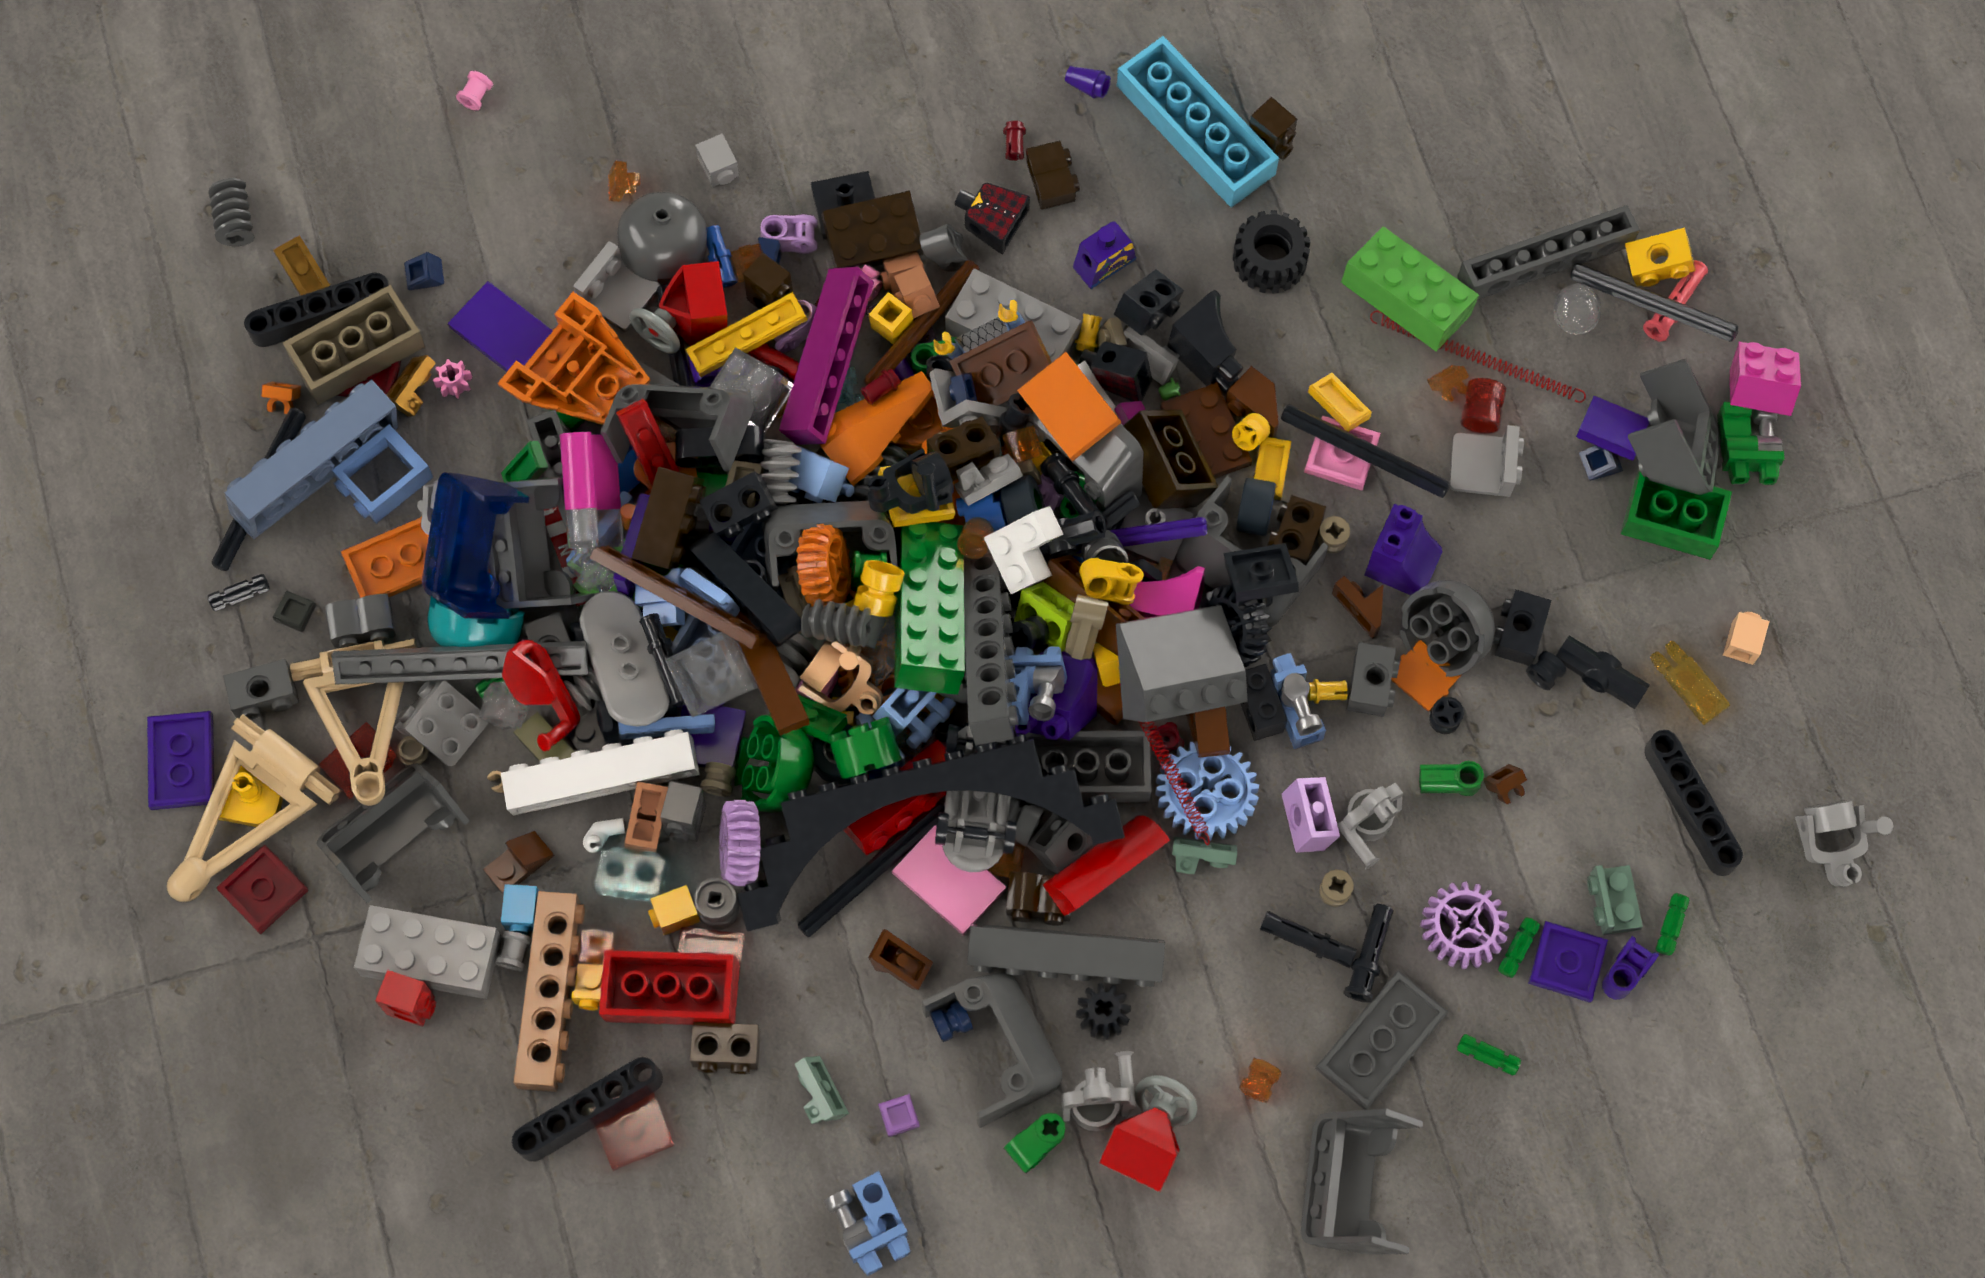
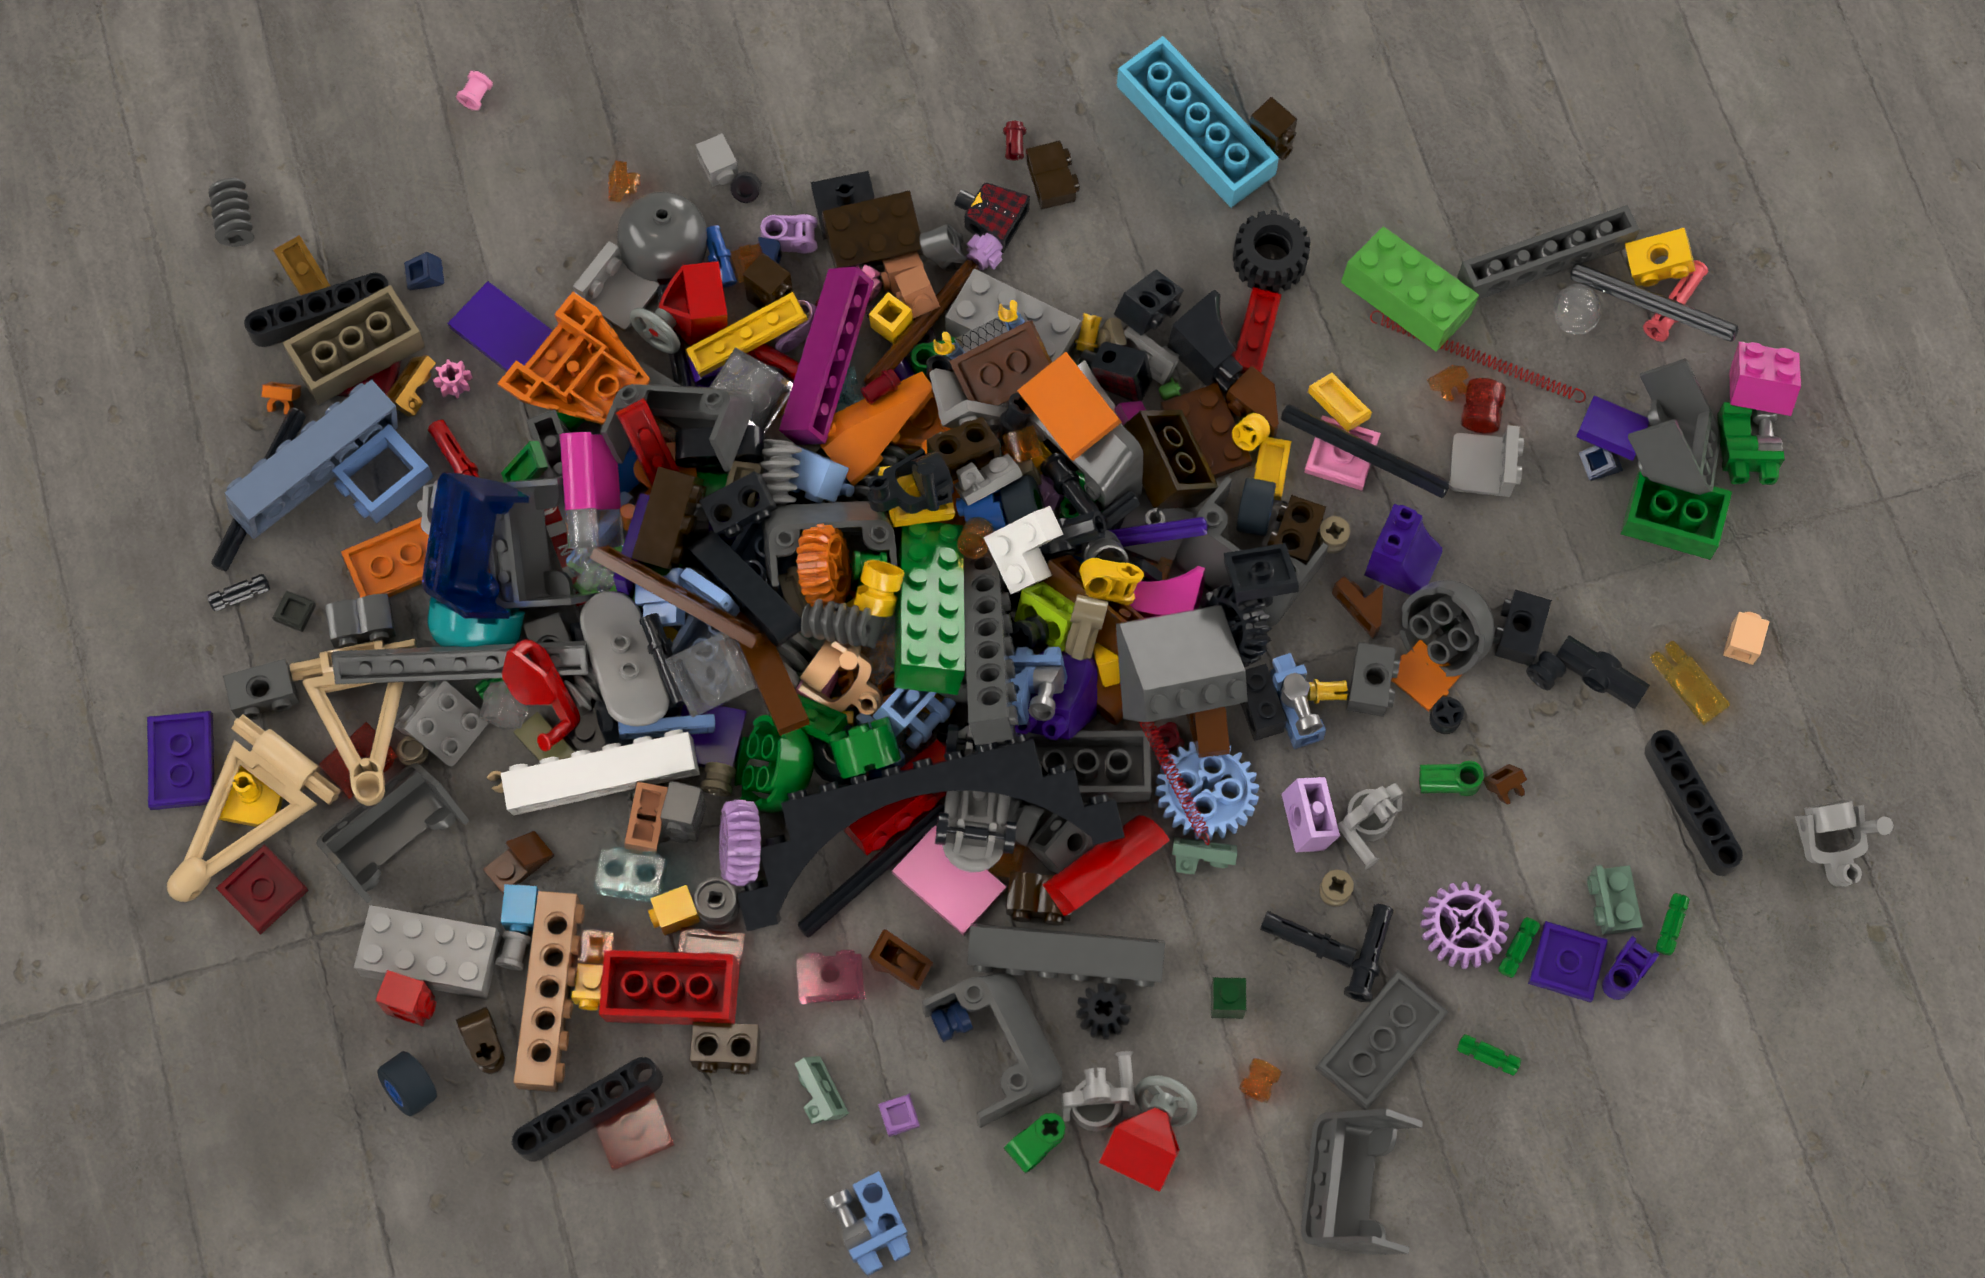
white arm [583,818,625,853] -> none
dark blue plate [949,372,978,405] -> none
dark purple cone [1065,66,1111,99] -> none
dark purple torso [1073,221,1136,289] -> none
none -> black wheel [377,1051,437,1116]
none -> red pin [427,419,486,496]
none -> dark brown piece [456,1007,505,1074]
none -> black tile [730,172,762,203]
none -> clear pink brick [796,950,865,1004]
none -> lavender gear [967,233,1003,270]
none -> dark green brick [1211,977,1246,1019]
none -> red tile [1234,287,1282,374]

